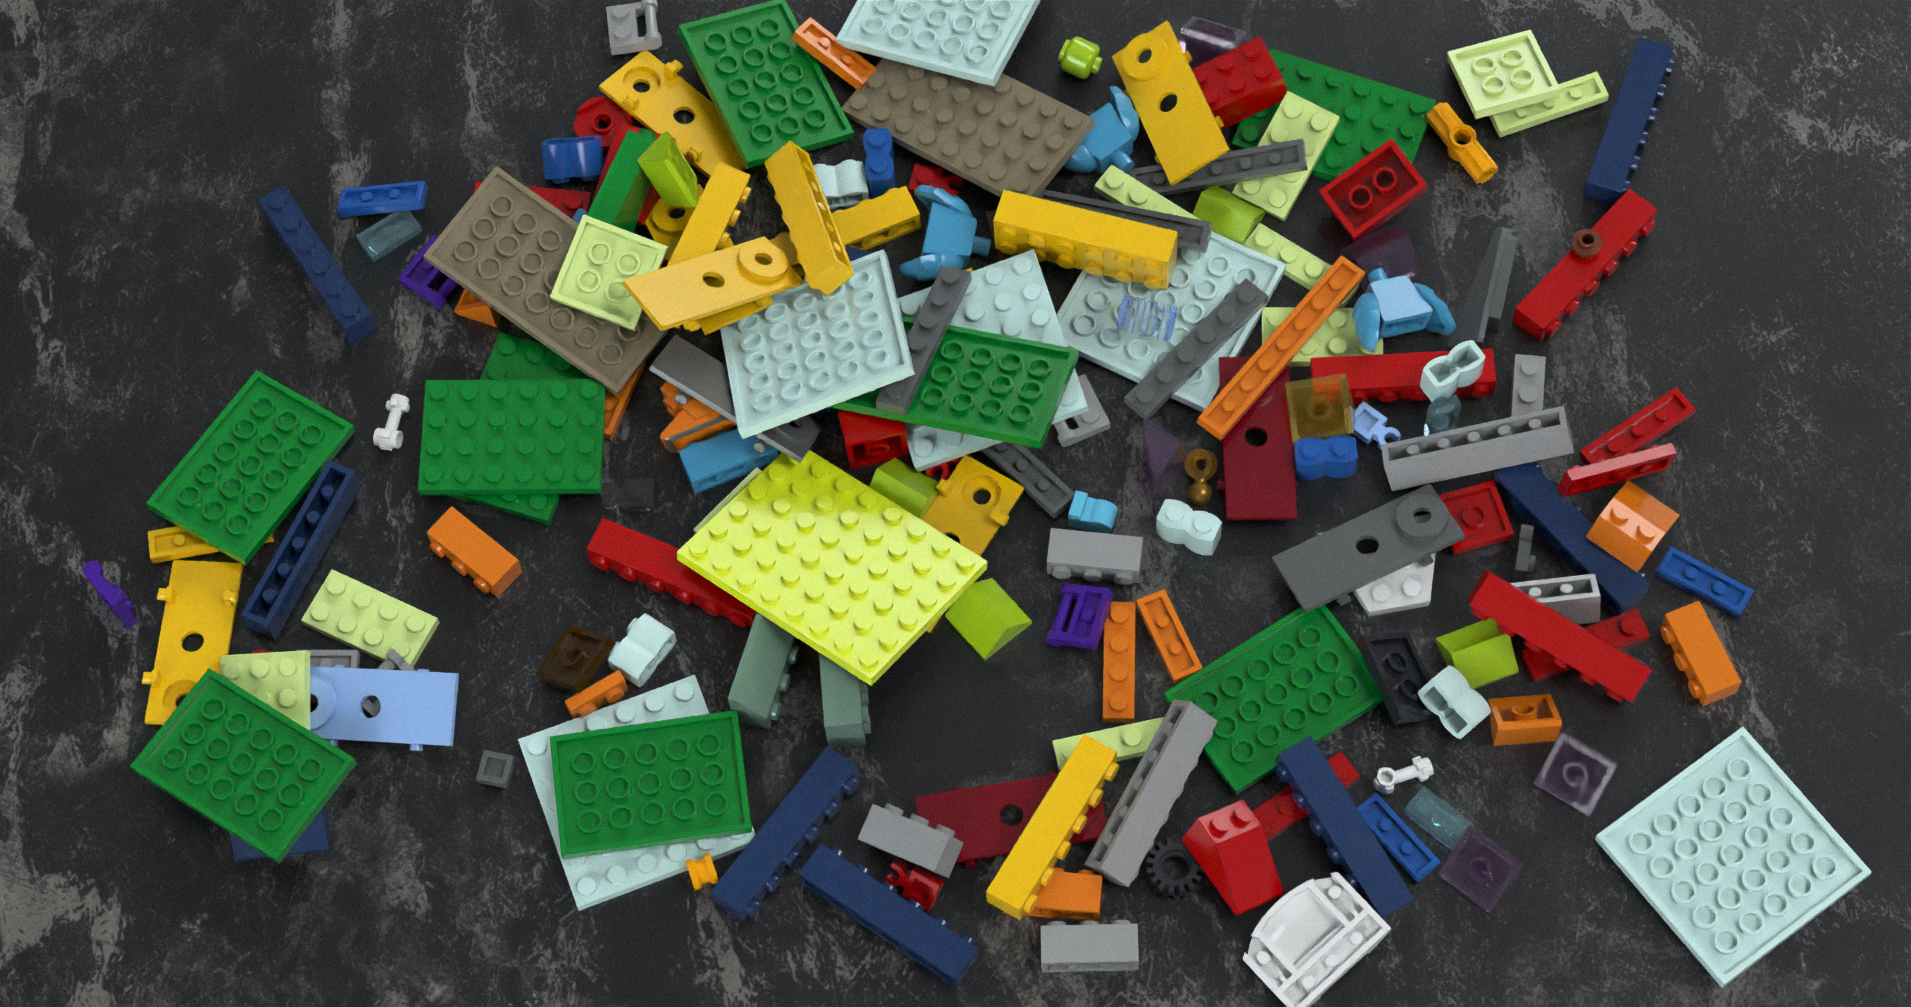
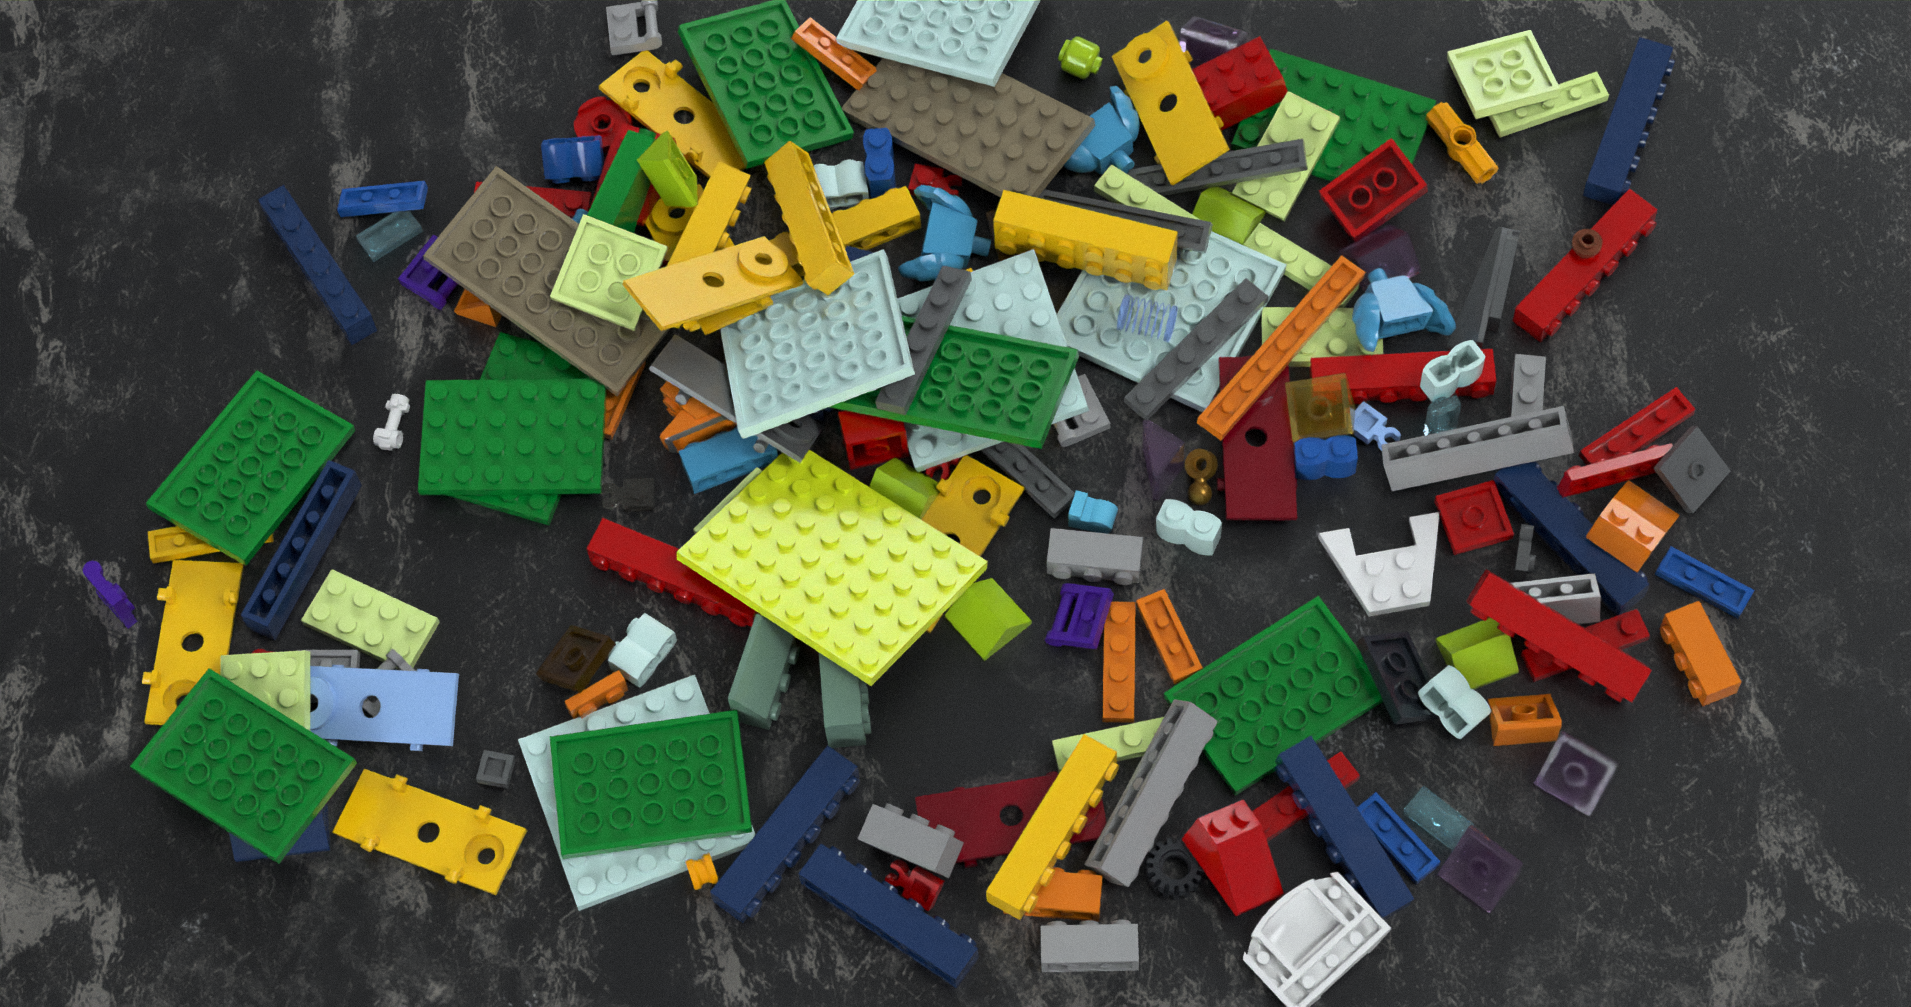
orange brick [426,506,523,598] -> none
dark grey piece [1272,483,1465,613] -> none
white bar [1373,756,1434,795] -> none
light aqua plate [1595,727,1872,988] -> none
none -> yellow piece [333,769,527,895]
none -> dark grey plate [1653,426,1731,513]

